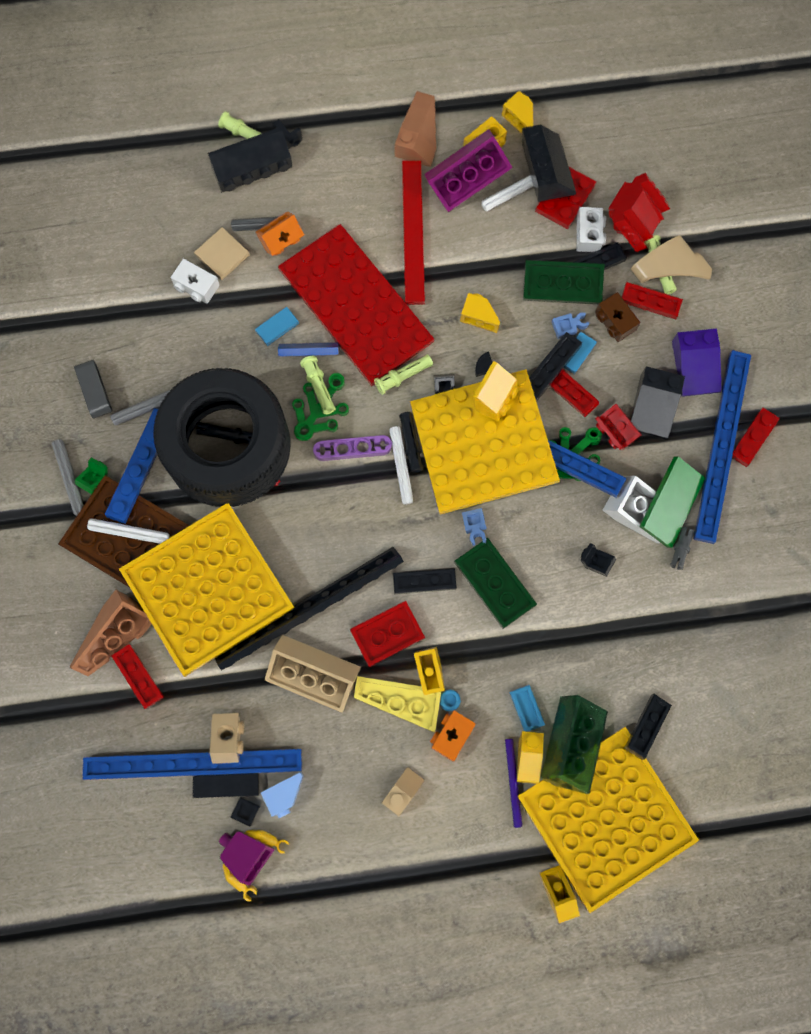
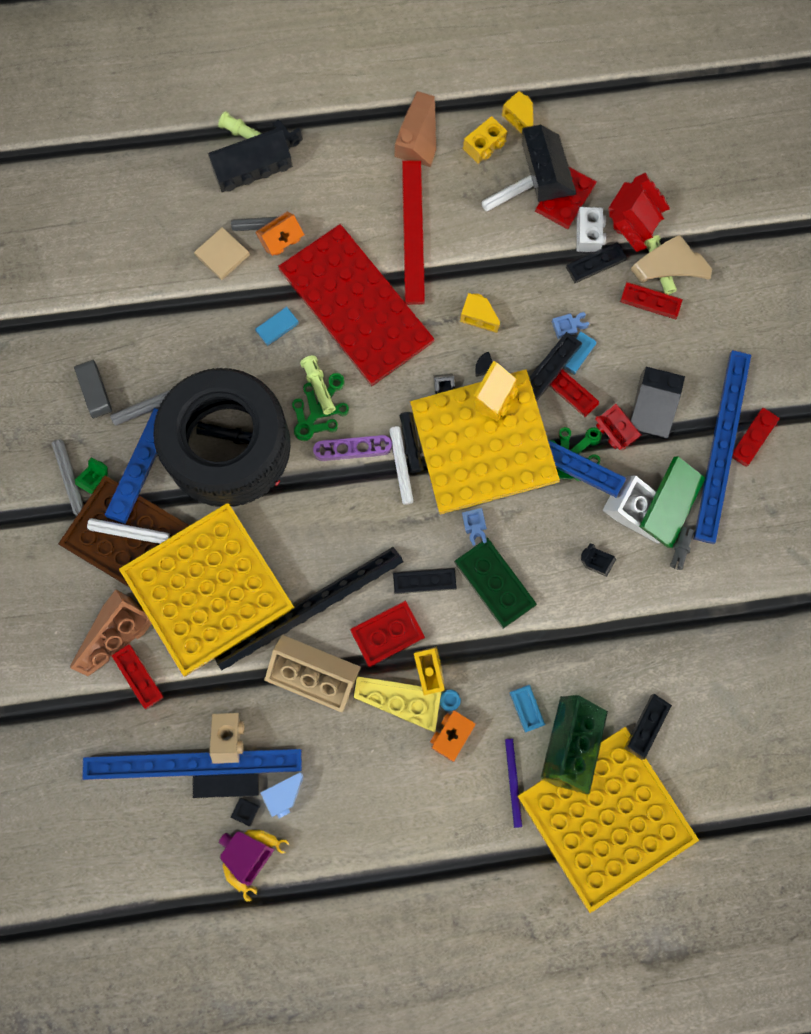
white brick [171,259,220,304] -> none
blue tile [278,342,339,356] -> none
yellowish green pin [374,354,433,395] -> none
tan slope [382,767,425,816] -> none
magenta slope [424,129,513,212] -> none
yellow slope [517,731,544,784] -> none
dark green plate [523,260,605,305] -> none
yellow slope [540,865,580,923] -> none
reddish brown brick [595,292,641,342] -> none
dark purple slope [672,328,722,397] -> none

